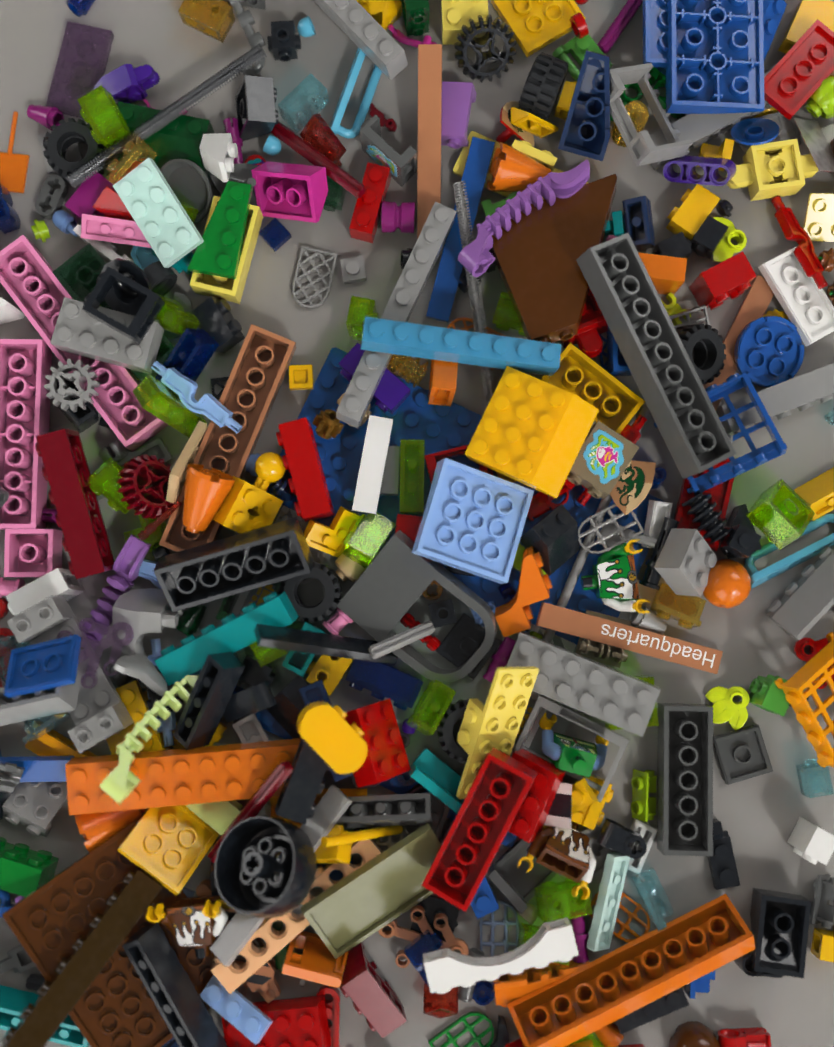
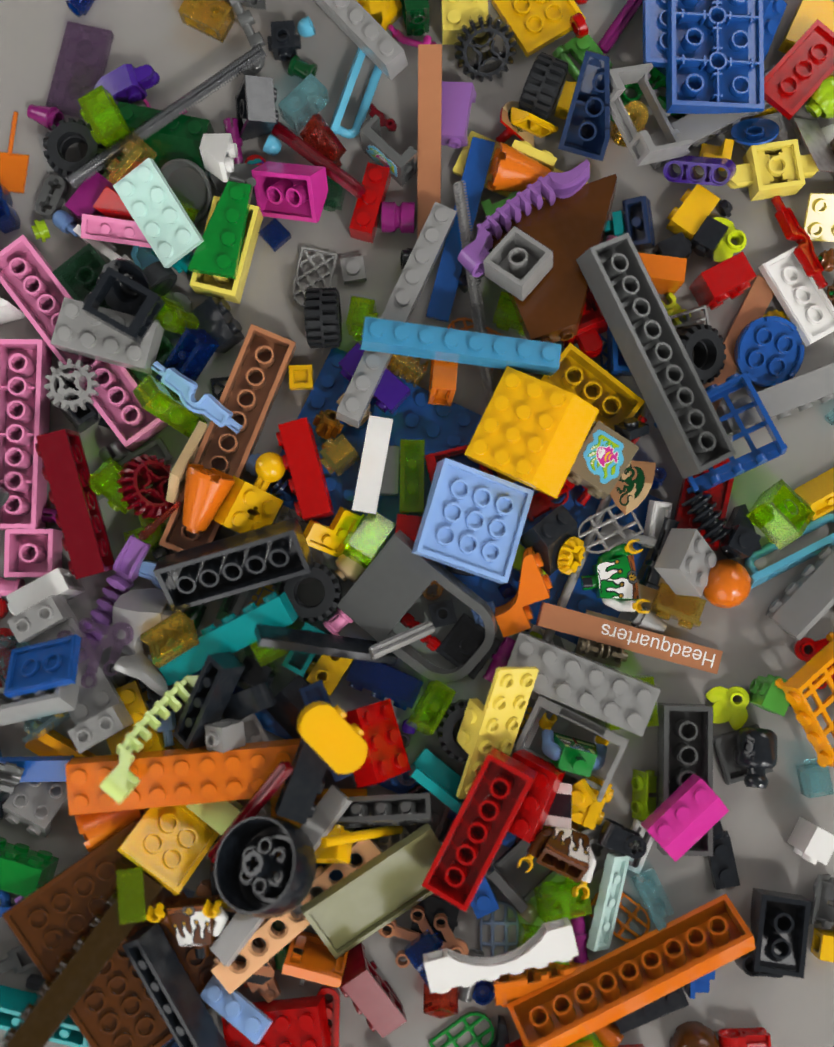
none -> clear neon green tile [116,867,146,925]
none -> clear yellow bracket [140,611,199,668]
none -> light grey brick [205,718,245,753]
none -> dark green bush [288,55,317,85]
none -> black tyre [304,287,342,348]
none -> clear yellow brick [320,434,360,477]
none -> light grey brick [483,226,553,302]
none -> yellow gear [558,537,586,575]
none -> black plate [614,418,649,441]
none -> dark pink slope [641,773,729,862]
none -> black piece [735,728,778,789]

